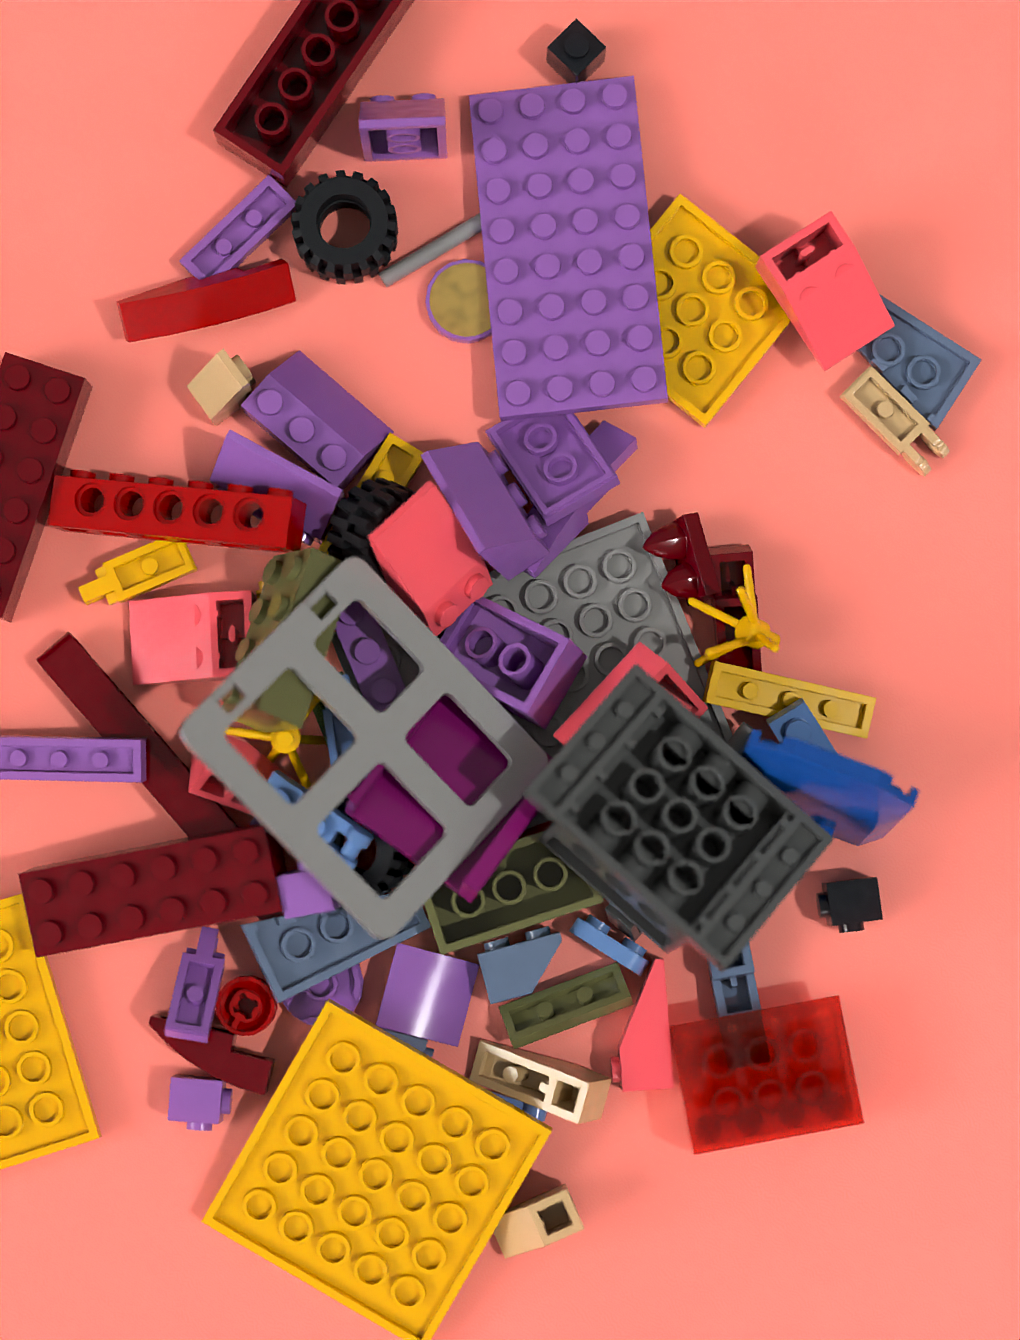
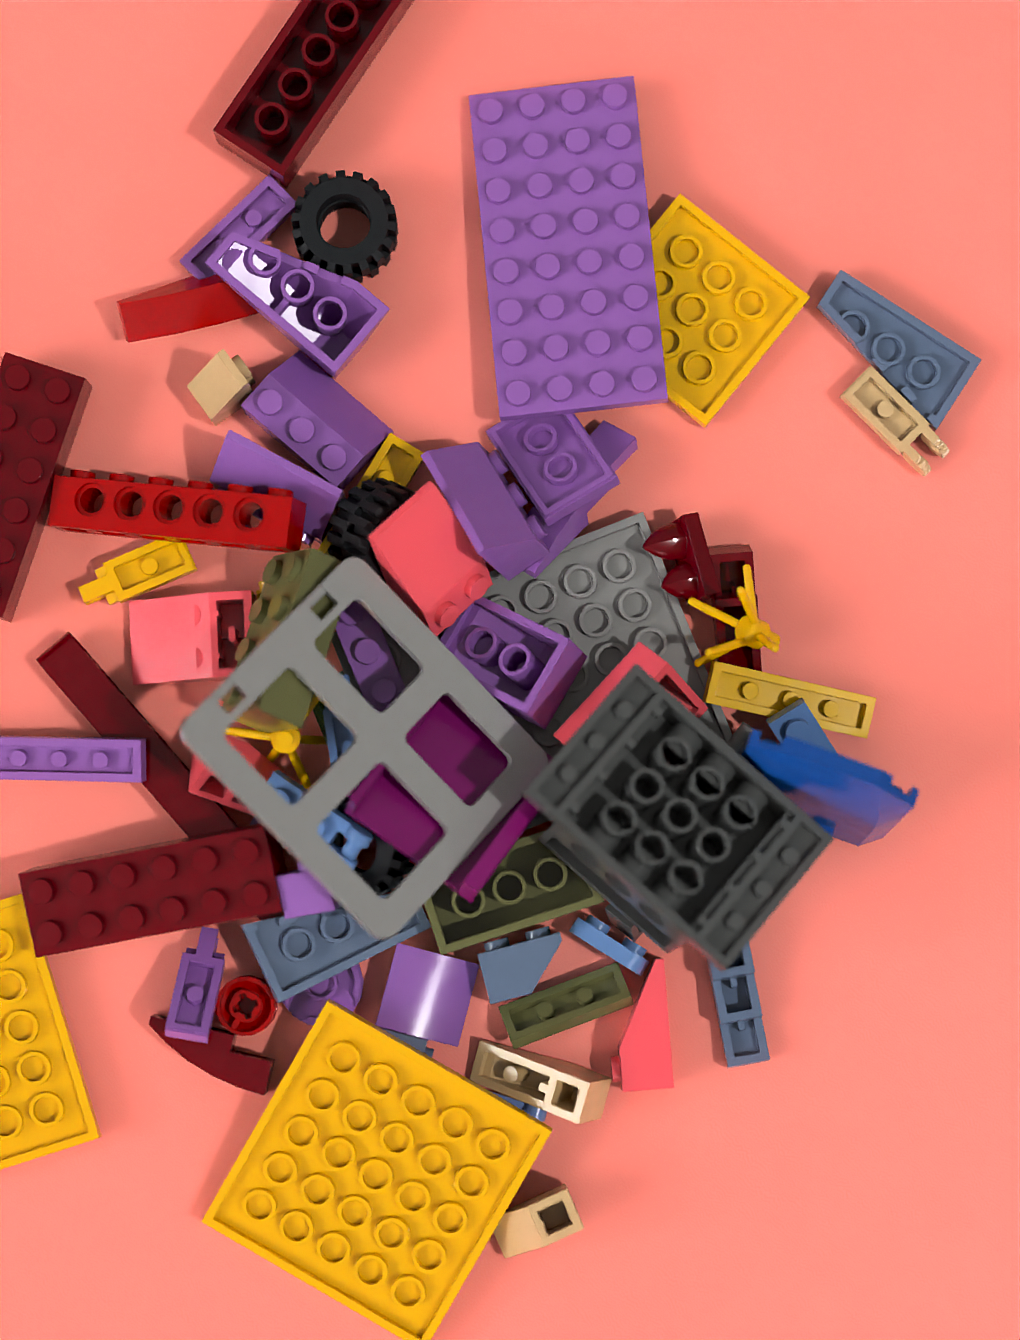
medium lavender brick [167,1074,233,1131] -> none
medium lavender slope [358,93,447,162] -> none
light grey bar [378,213,482,288] -> none
pearl gold tile [425,259,492,344] -> none
black brick [546,18,606,83] -> none
clear red slope [669,995,864,1155] -> none
coral slope [755,211,895,372] -> none
black brick [816,877,883,933] -> none
none -> medium lavender wedge [205,231,390,379]

